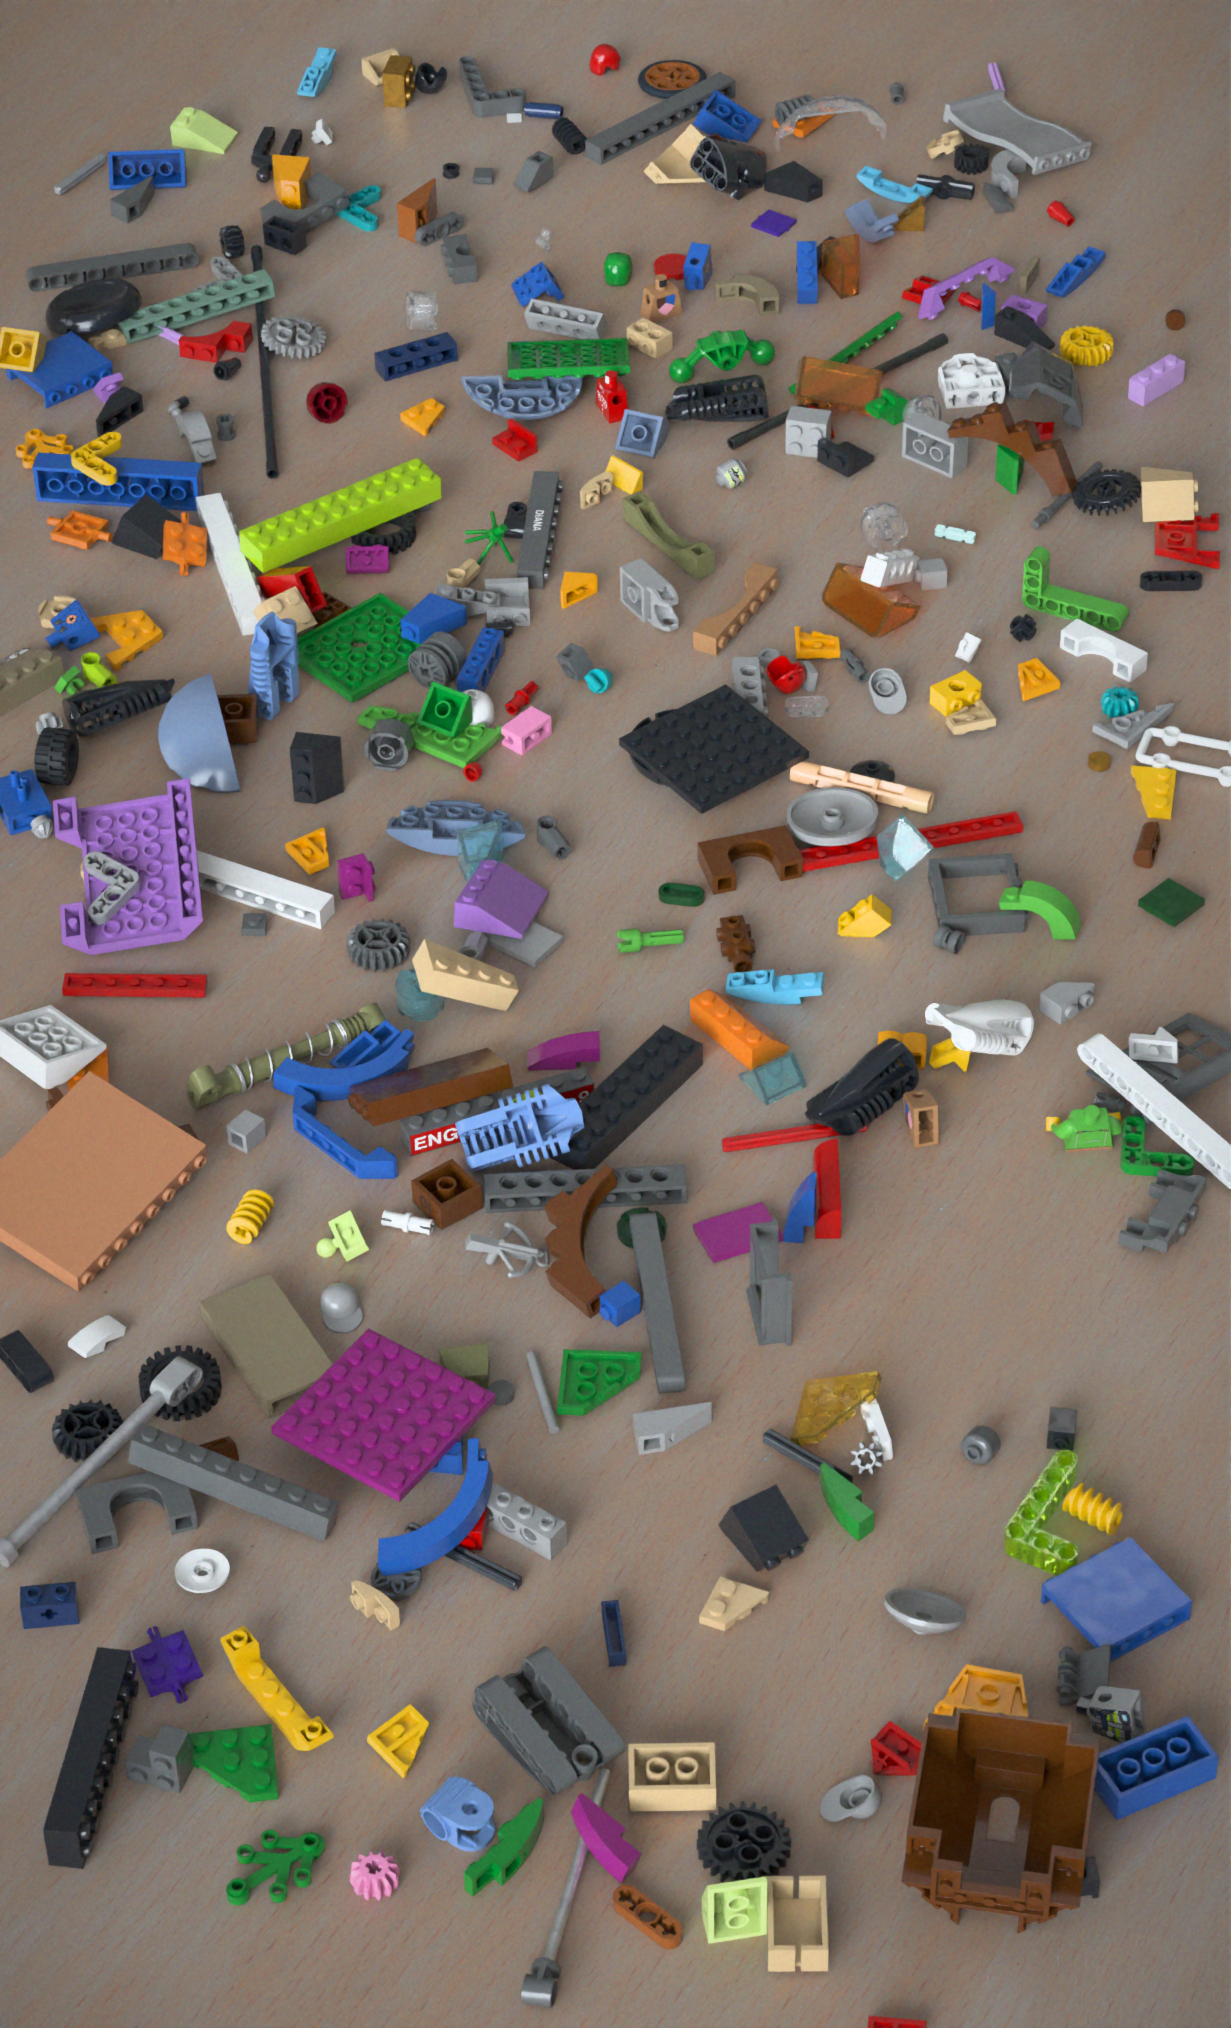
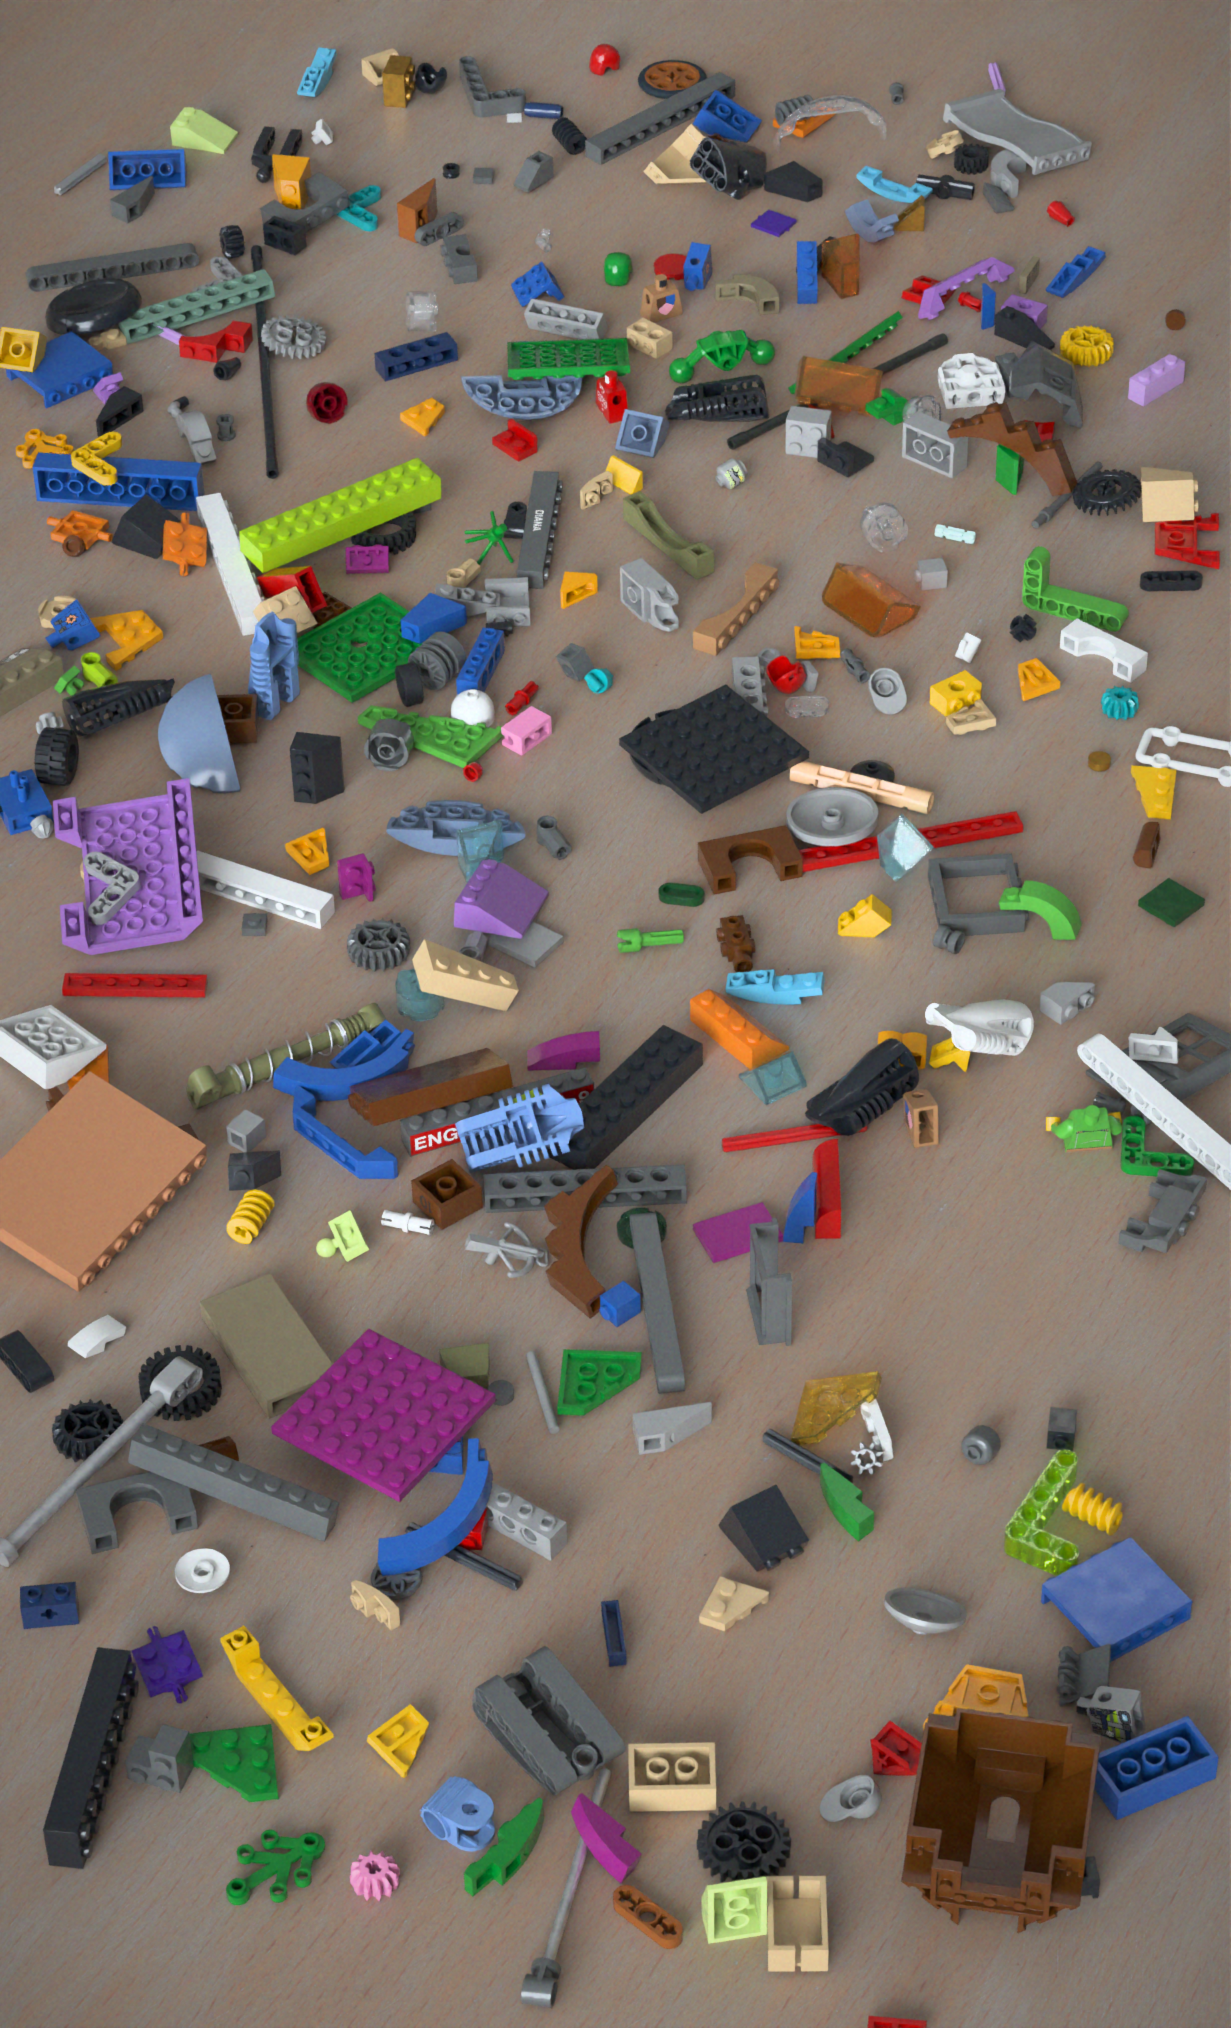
light grey cap [320,1282,363,1334] -> none
green slope [416,681,473,738] -> none
white brick [861,548,920,587] -> none
light grey wing [1092,703,1174,749] -> none
none -> reddish brown tile [63,535,85,557]
none -> black slope [228,1150,282,1191]
none -> black tyre [395,663,424,707]

